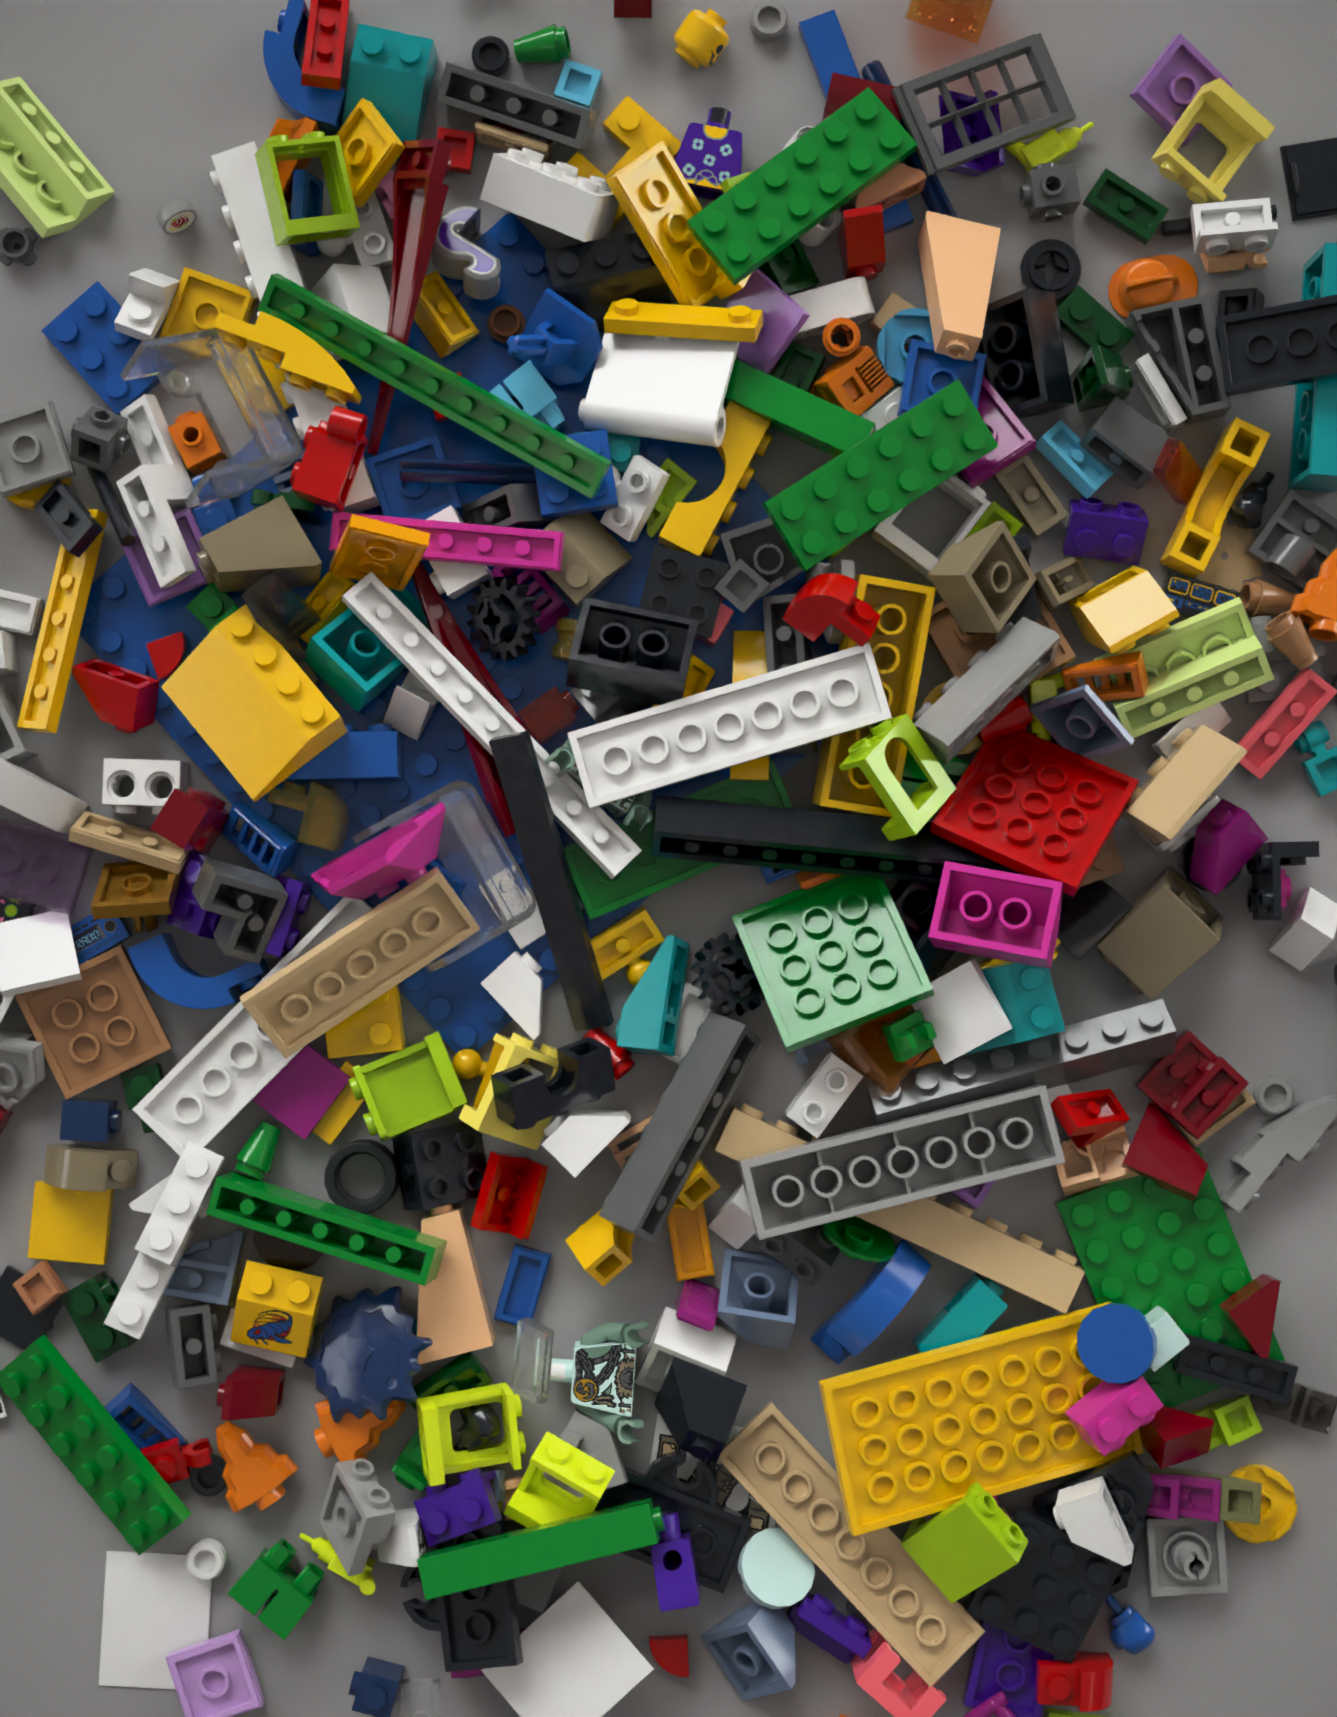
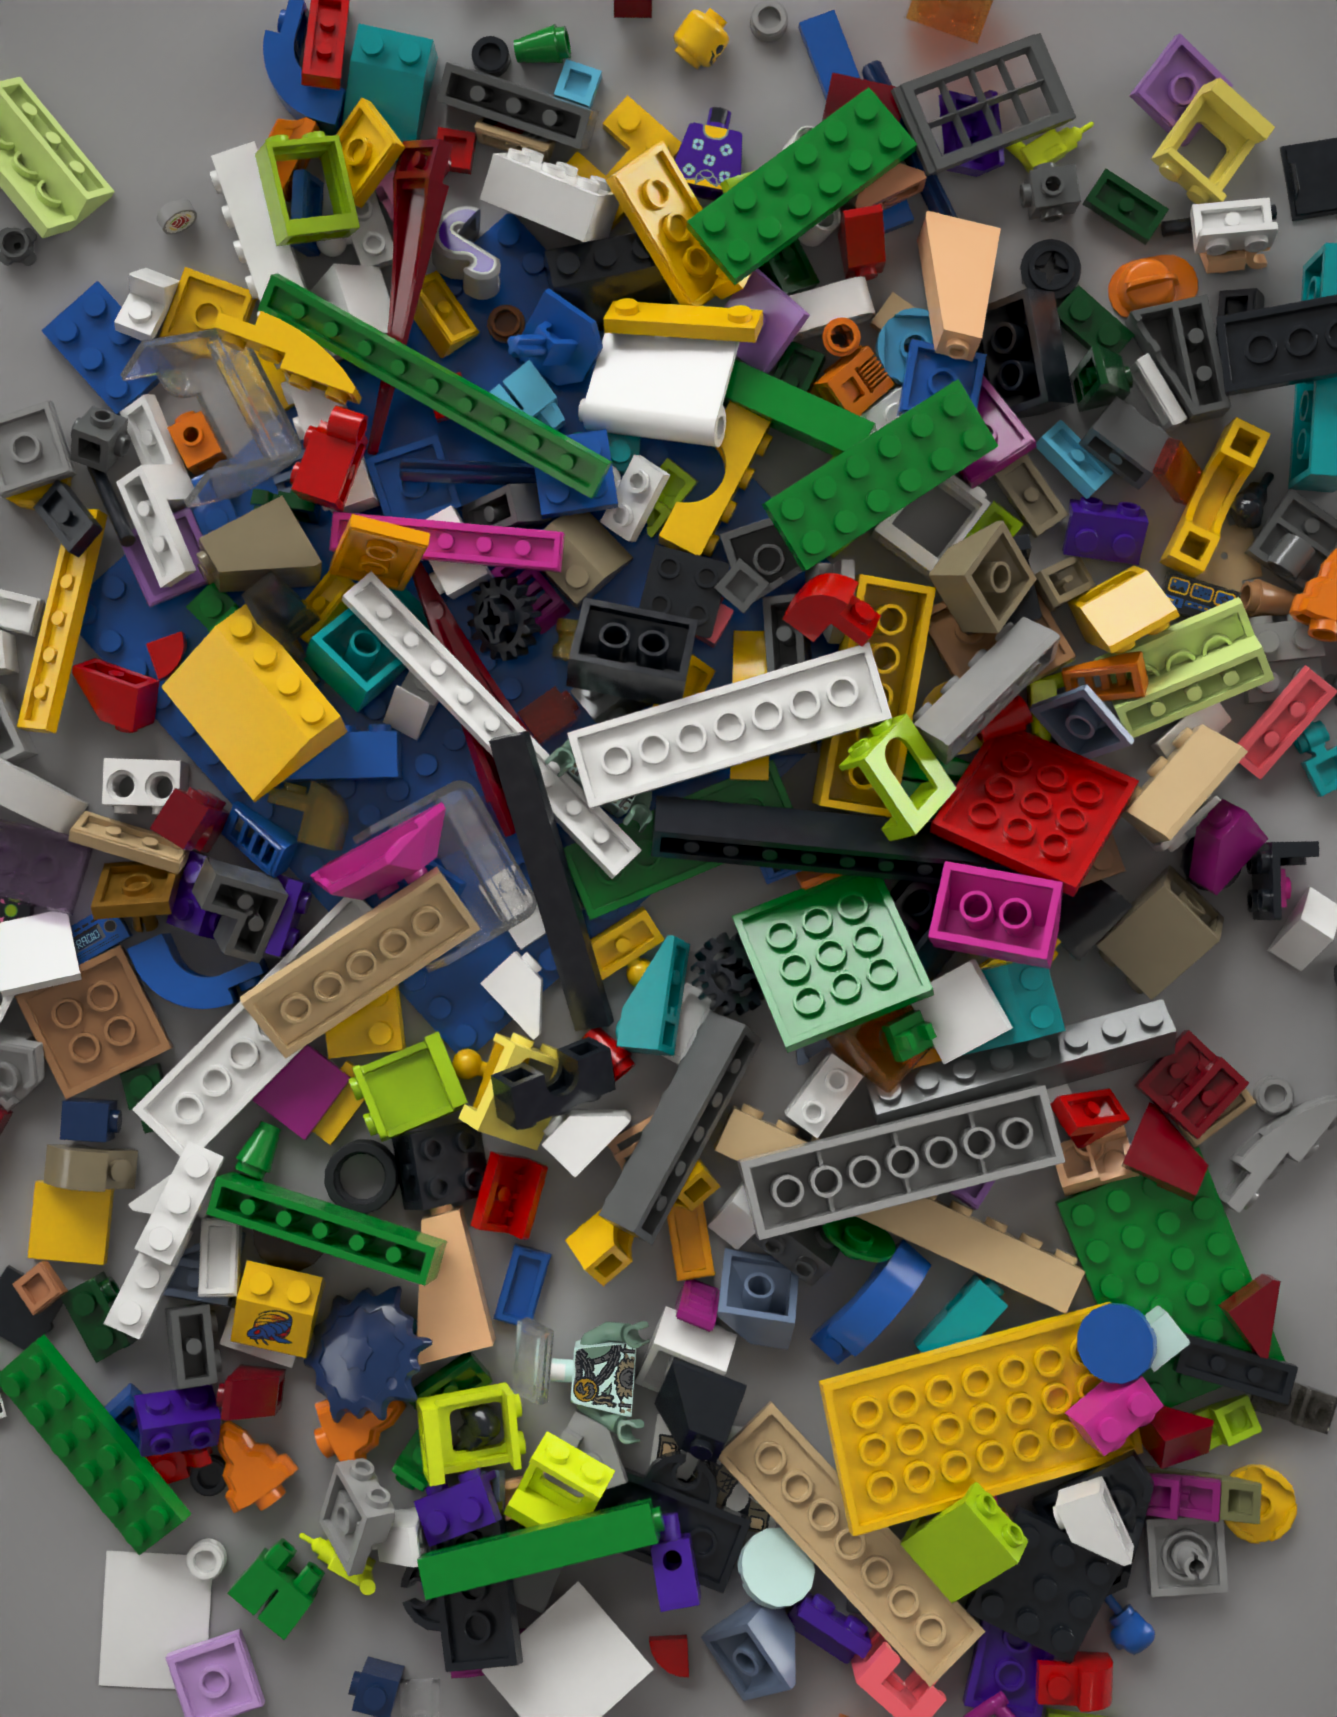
medium nougat cone [1264,611,1319,670] -> none
none -> dark purple bracket [134,1385,221,1457]
none -> white tile [198,1218,242,1298]

